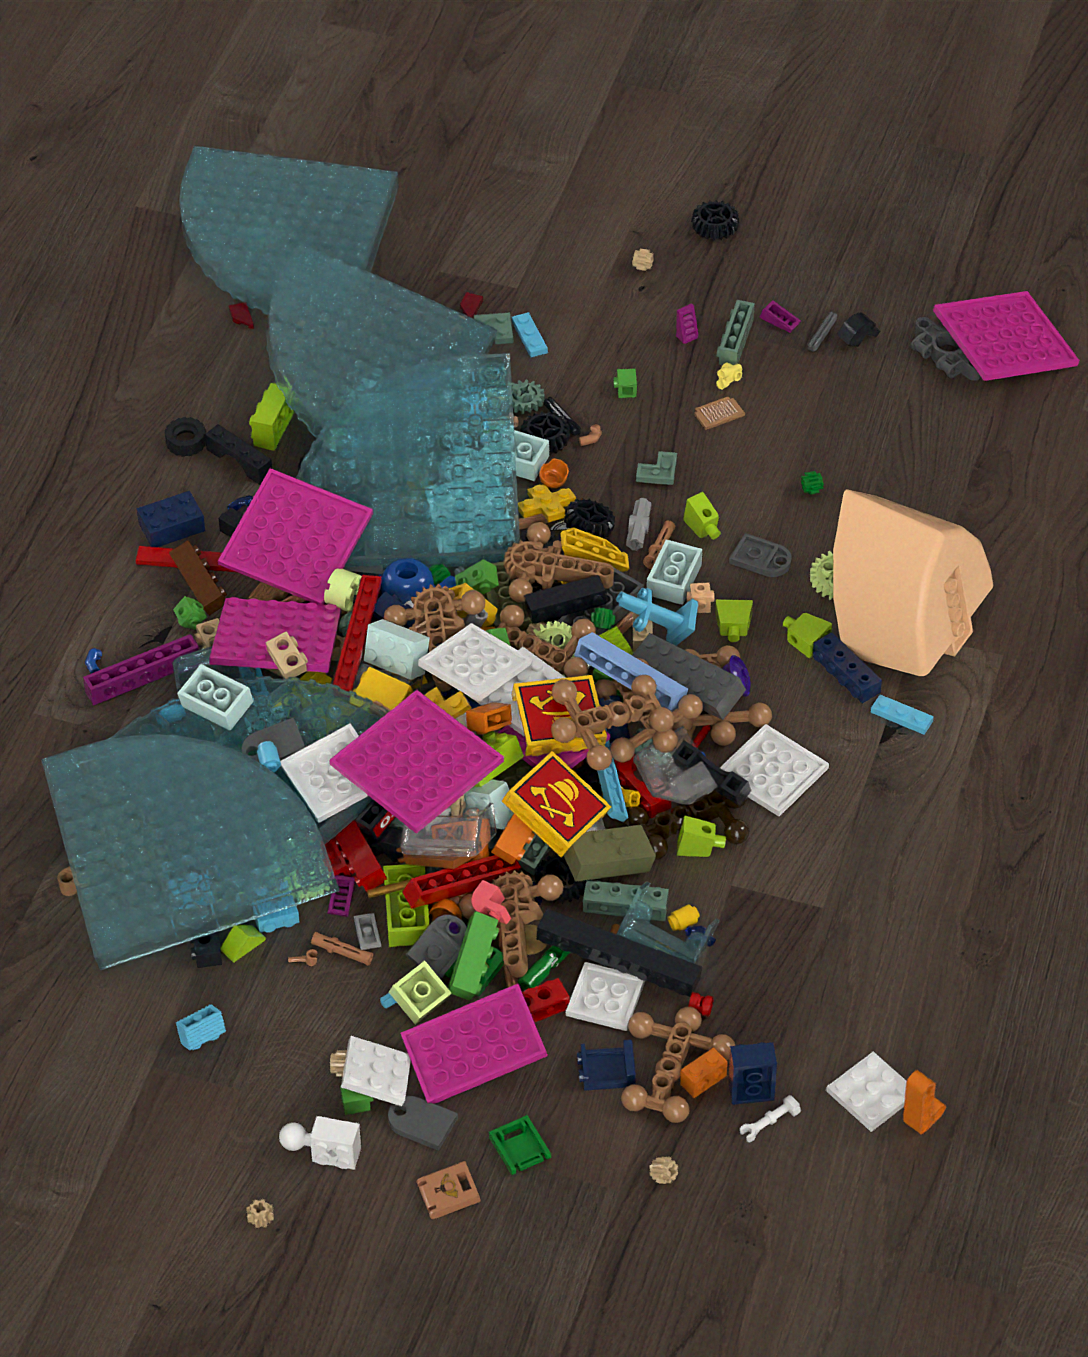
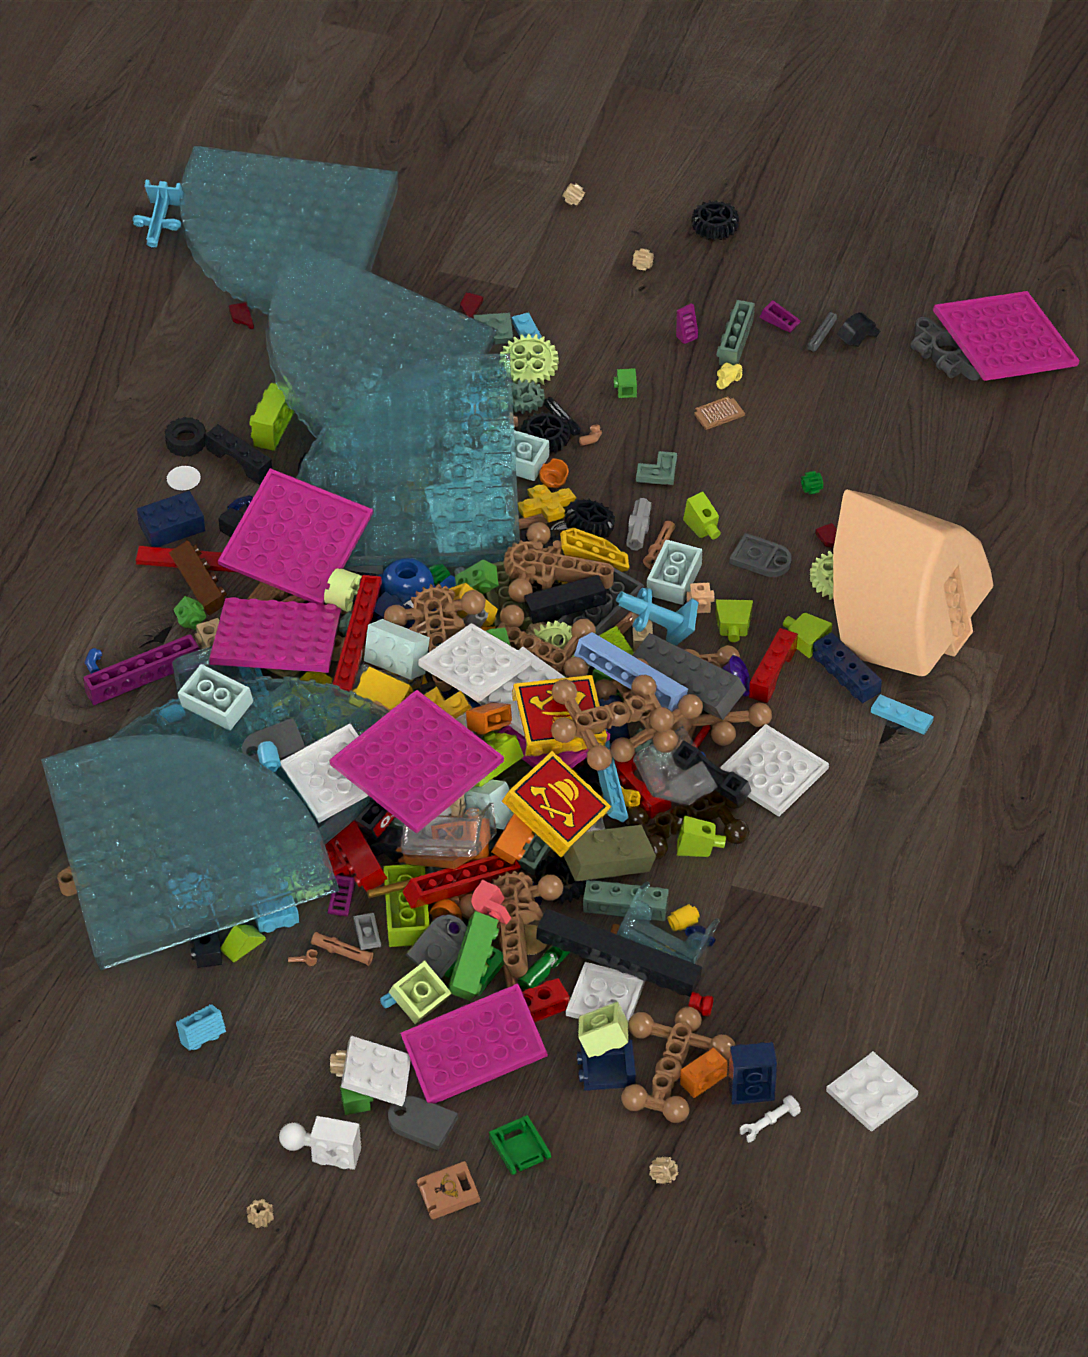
tan brick [265,631,308,682] -> none
green gear [590,608,615,630] -> none
orange beam [903,1070,946,1134] -> none
none -> medium azure piece [132,180,186,247]
none -> white sticker [167,466,200,490]
none -> yellowish green gear [499,333,559,386]
none -> tan gear [562,183,585,206]
none -> yellowish green brick [578,1002,628,1058]
none -> red arch [749,628,798,703]
none -> dark red tile [815,523,837,548]

